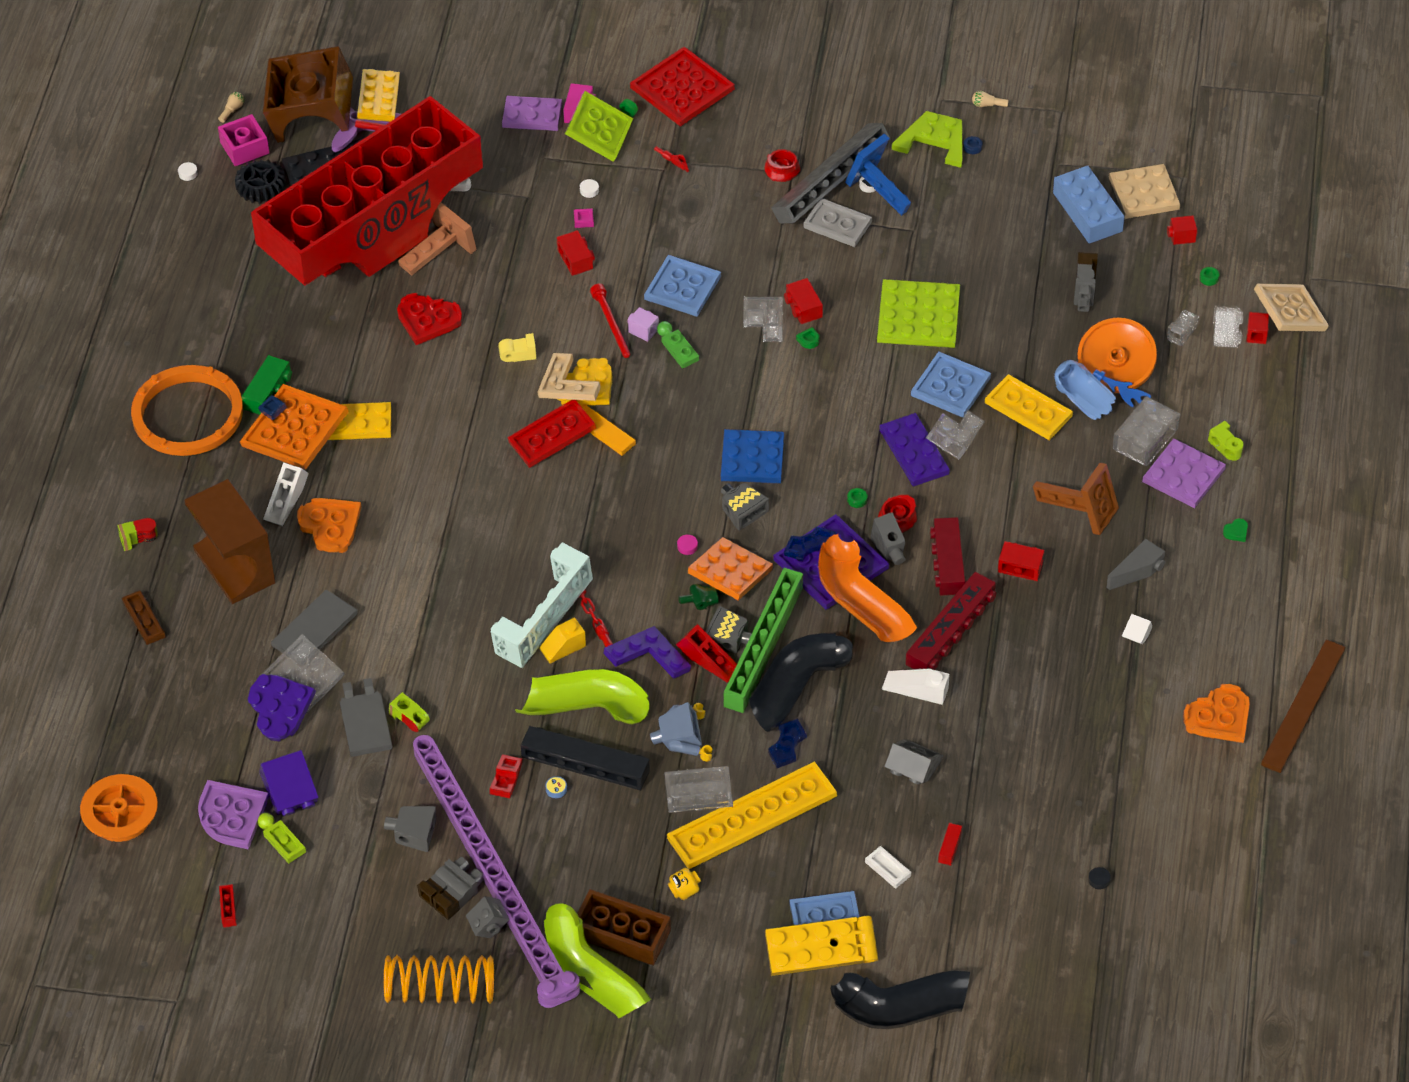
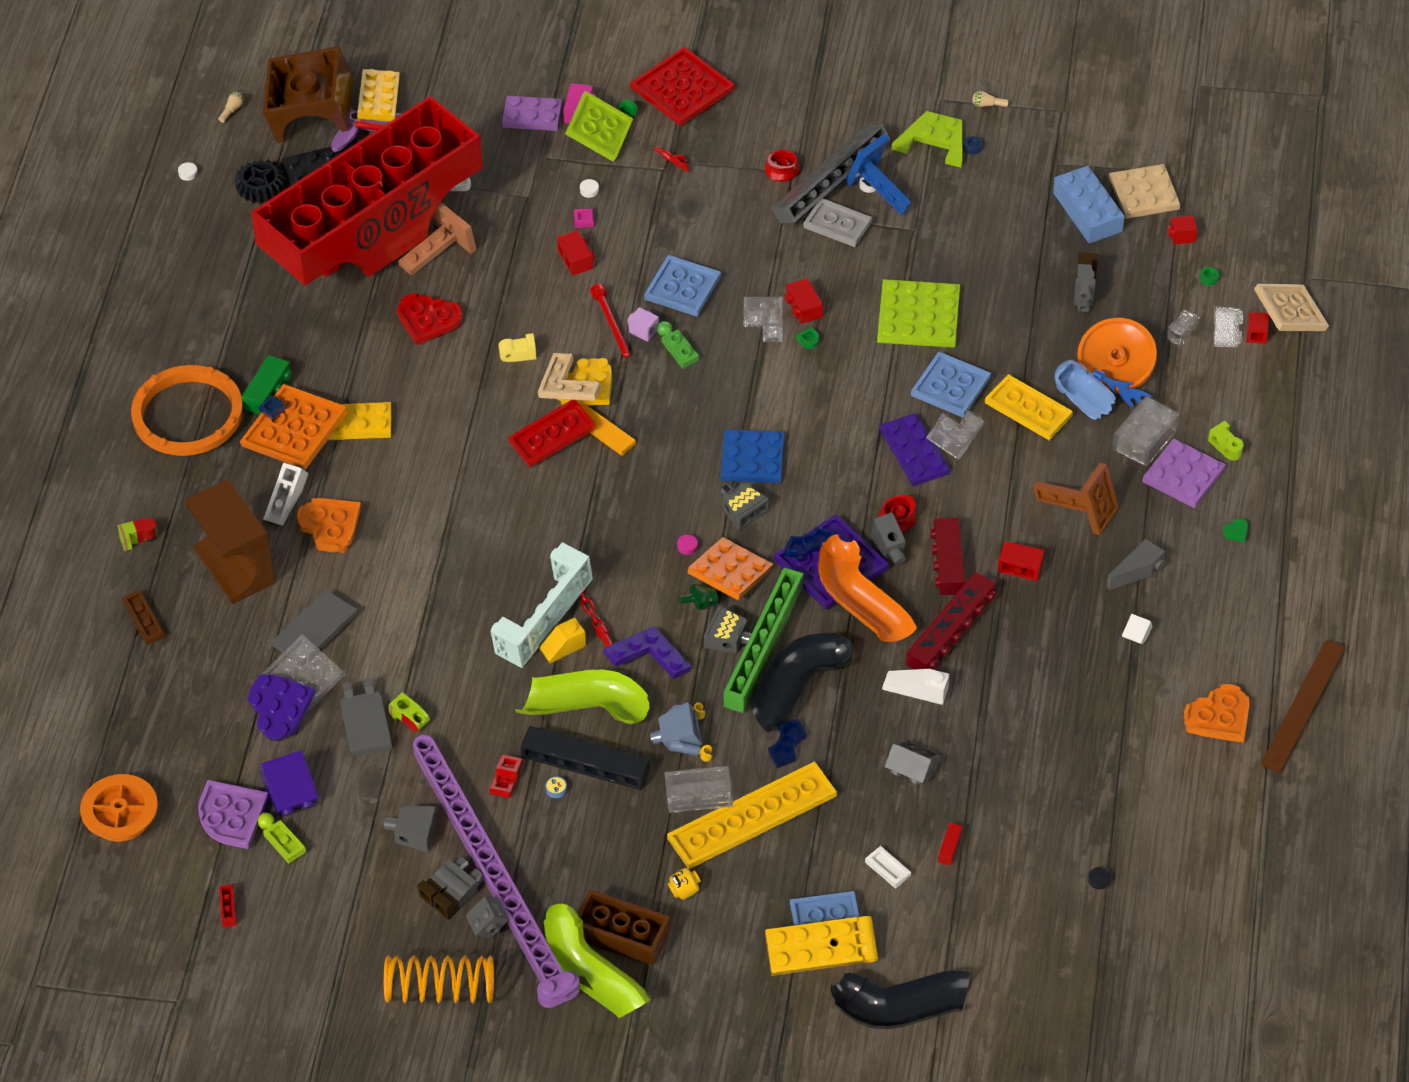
dark pink brick [218,114,269,166] -> none
red slope [676,624,737,683] -> none
green tile [847,488,867,508] -> none

